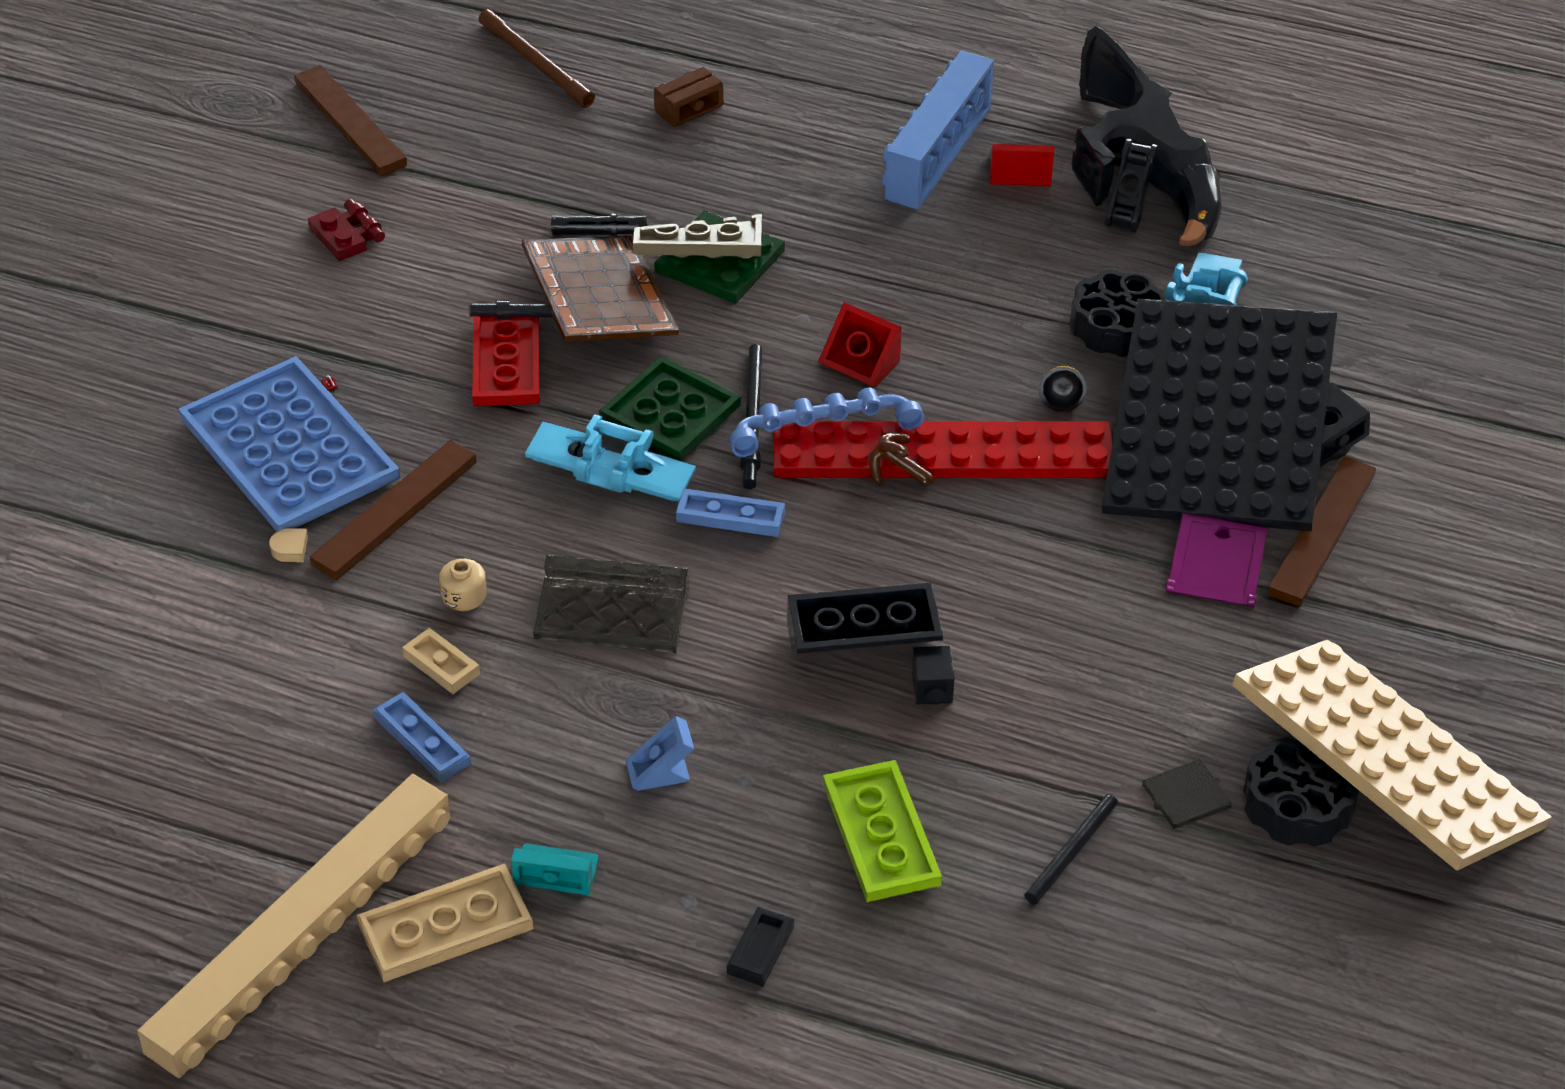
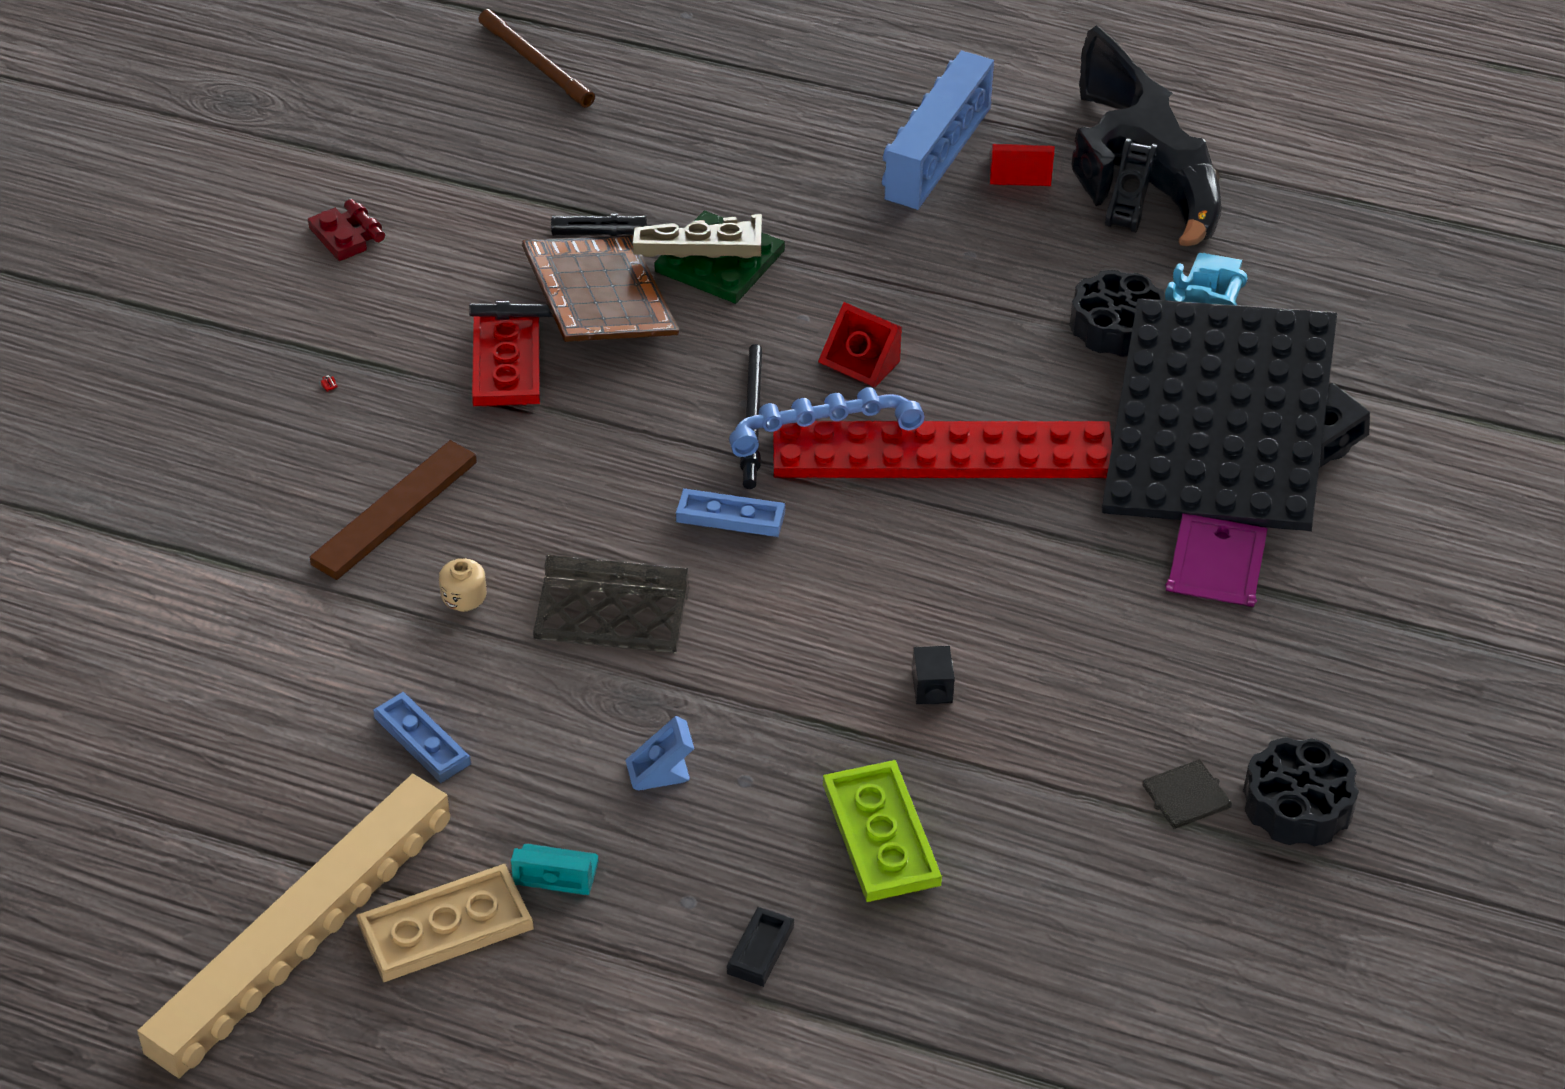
medium blue plate [178,356,400,532] -> none
tan tile [269,528,308,562] -> none
reddish brown tile [294,65,407,176] -> none
tan plate [402,628,480,694] -> none
medium azure piece [525,414,696,502] -> none
dark green plate [599,356,741,461] -> none
reddish brown brick [654,67,724,127] -> none
black slope [787,582,943,654] -> none
reddish brown piece [868,432,934,486] -> none
black bar [1024,794,1118,904] -> none
black piece [1039,365,1087,412] -> none
plate [1231,640,1551,871] -> none
reddish brown tile [1267,457,1376,608] -> none

